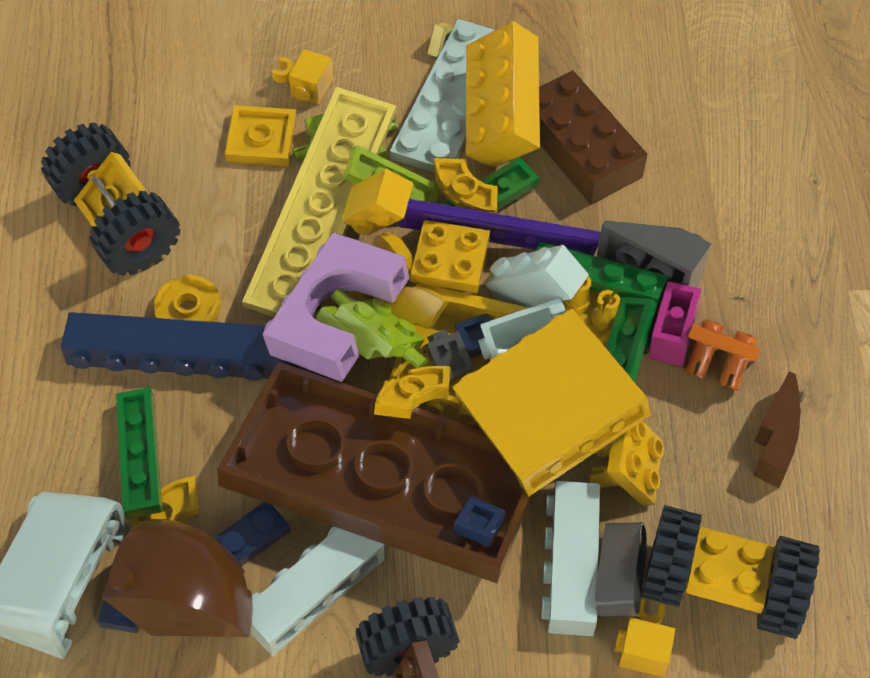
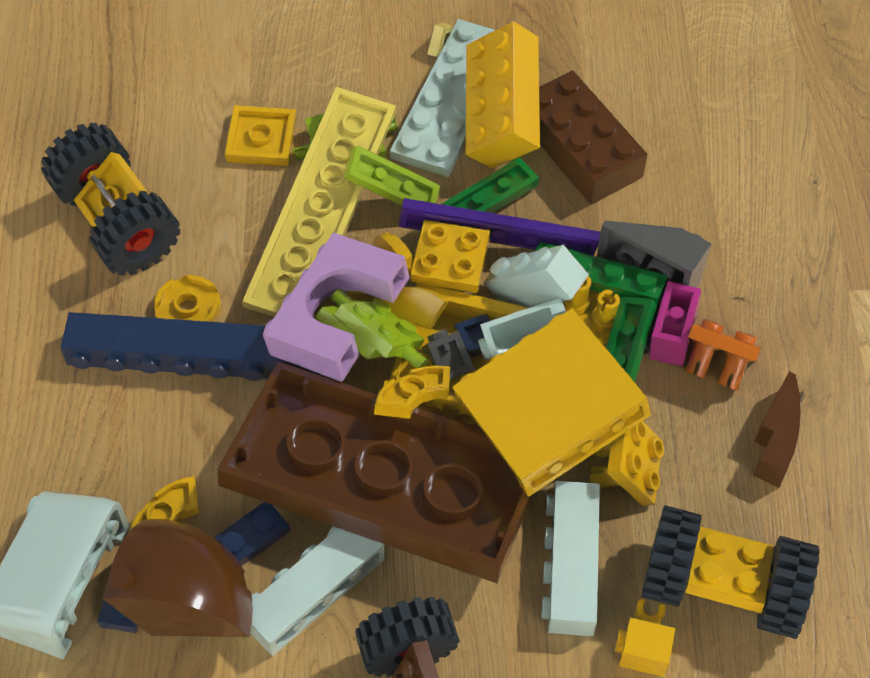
green plate [116,386,163,519] -> none
yellow brick [272,49,334,105] -> none
yellow brick [342,168,413,235] -> none
yellow tile [434,158,498,214] -> none
dark blue plate [454,496,505,547] -> none
dark grey beam [595,522,647,617] -> none

